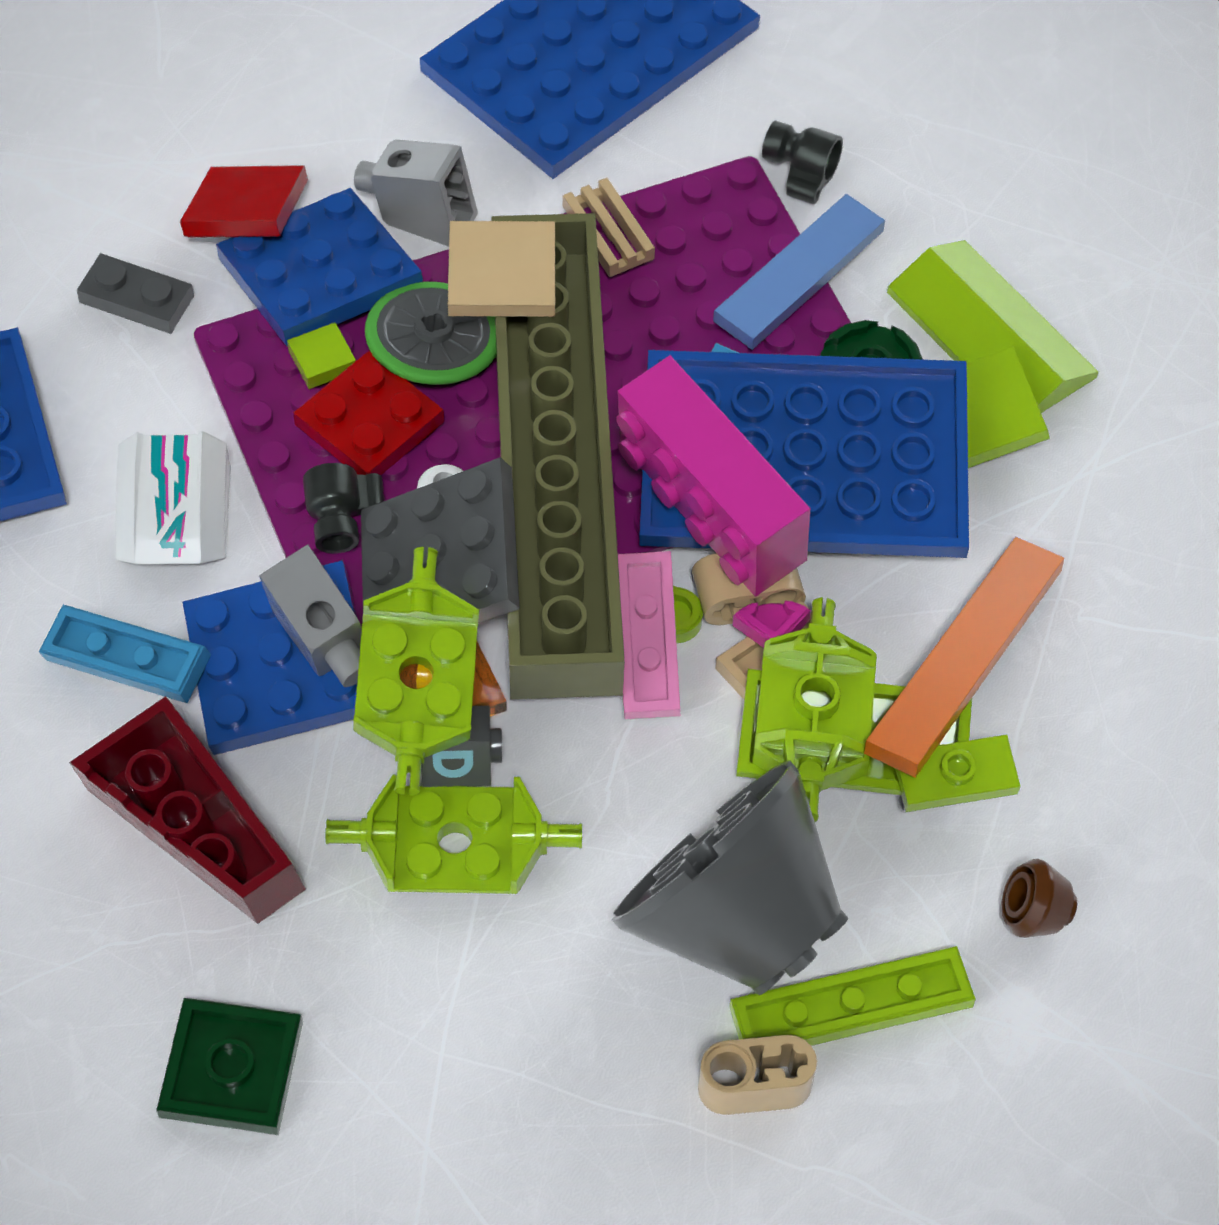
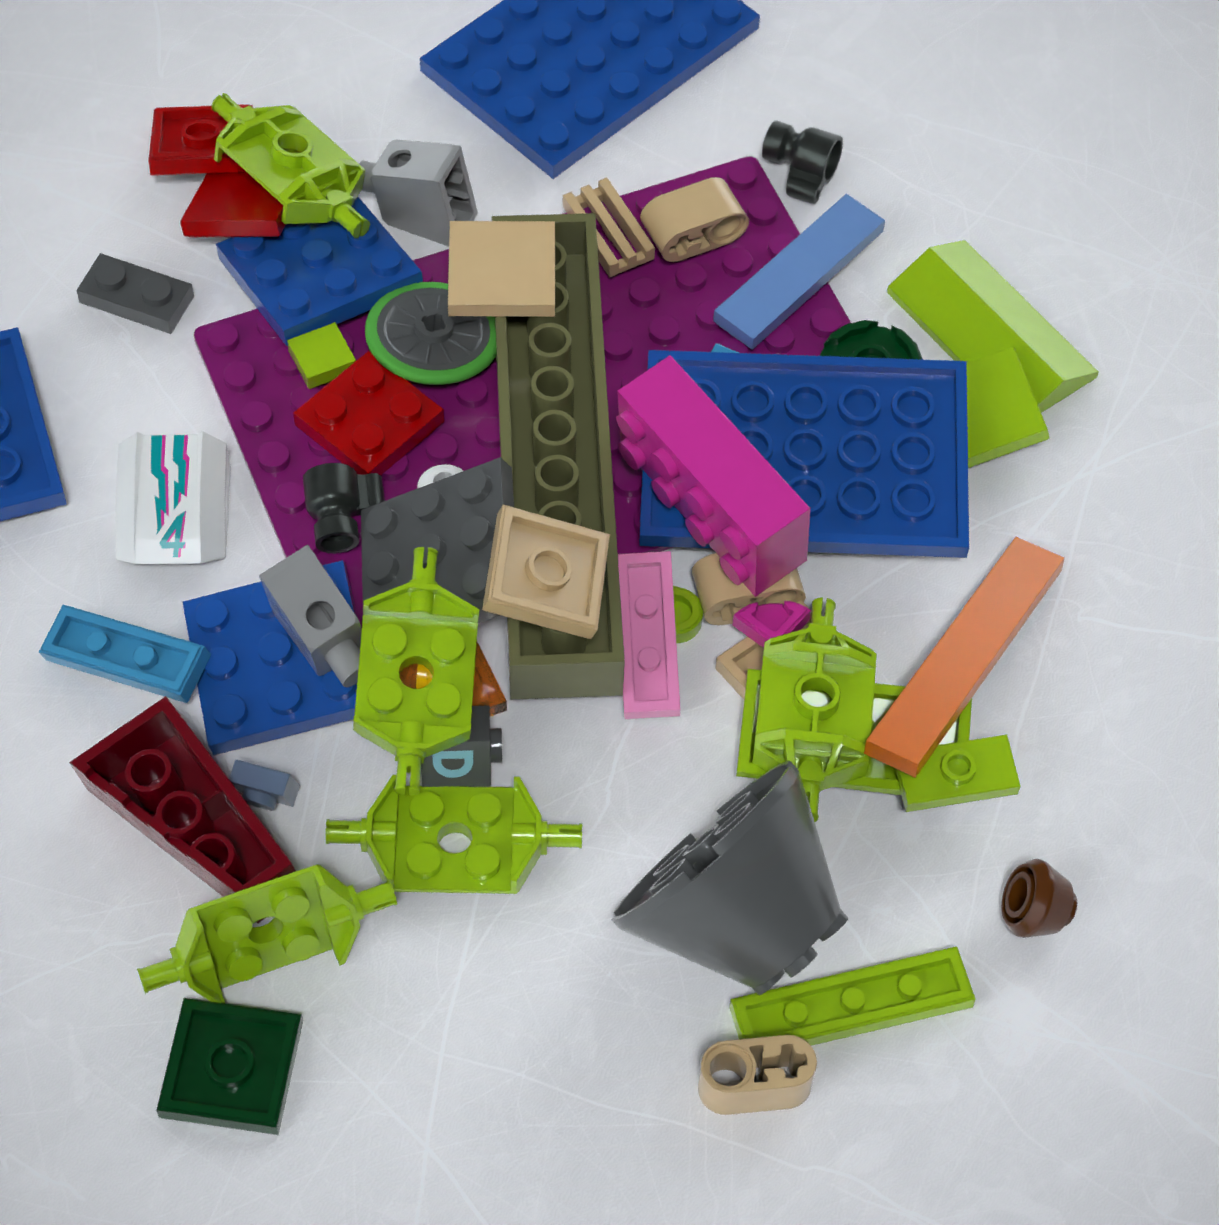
none -> lime plate [137,864,397,1003]
none -> red tile [148,104,253,176]
none -> lime plate [212,93,370,238]
none -> sand blue plate [229,759,300,811]
none -> tan tile [482,505,610,639]
none -> tan beam [640,177,749,262]

